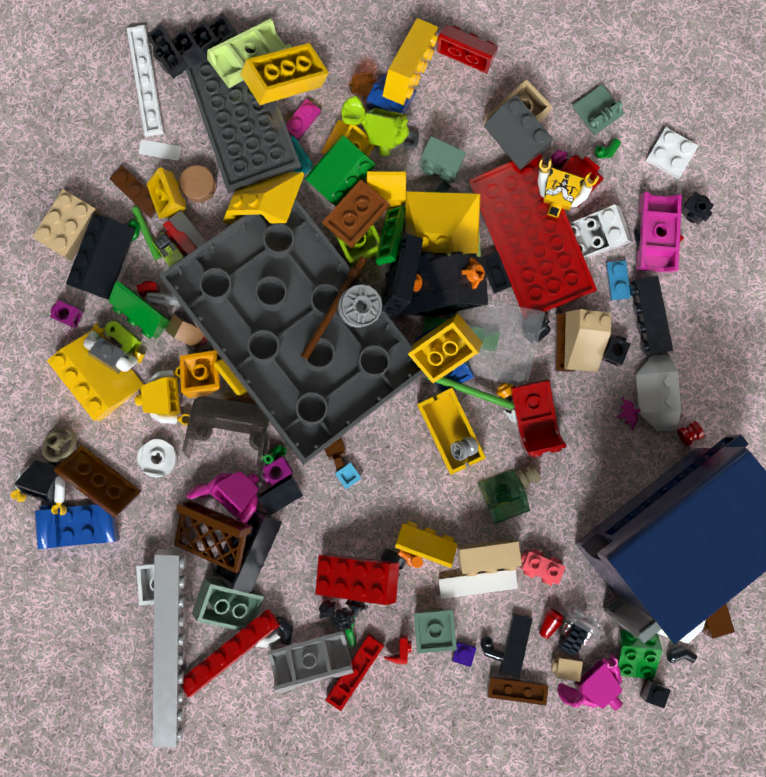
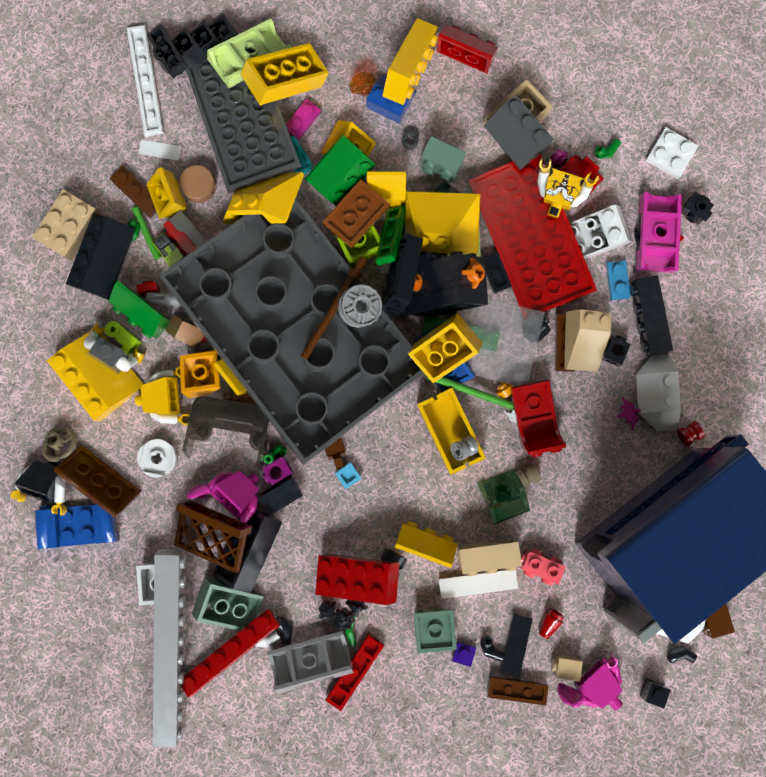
magenta brick [50,300,84,329] -> none
lime torso [341,96,410,156] -> none
red plate [384,635,412,665] -> none
orange piece [397,549,423,568] -> none
clear plate [558,602,605,655] -> none
sand green hinge [572,84,625,136] -> none
green bracket [618,629,663,679] -> none

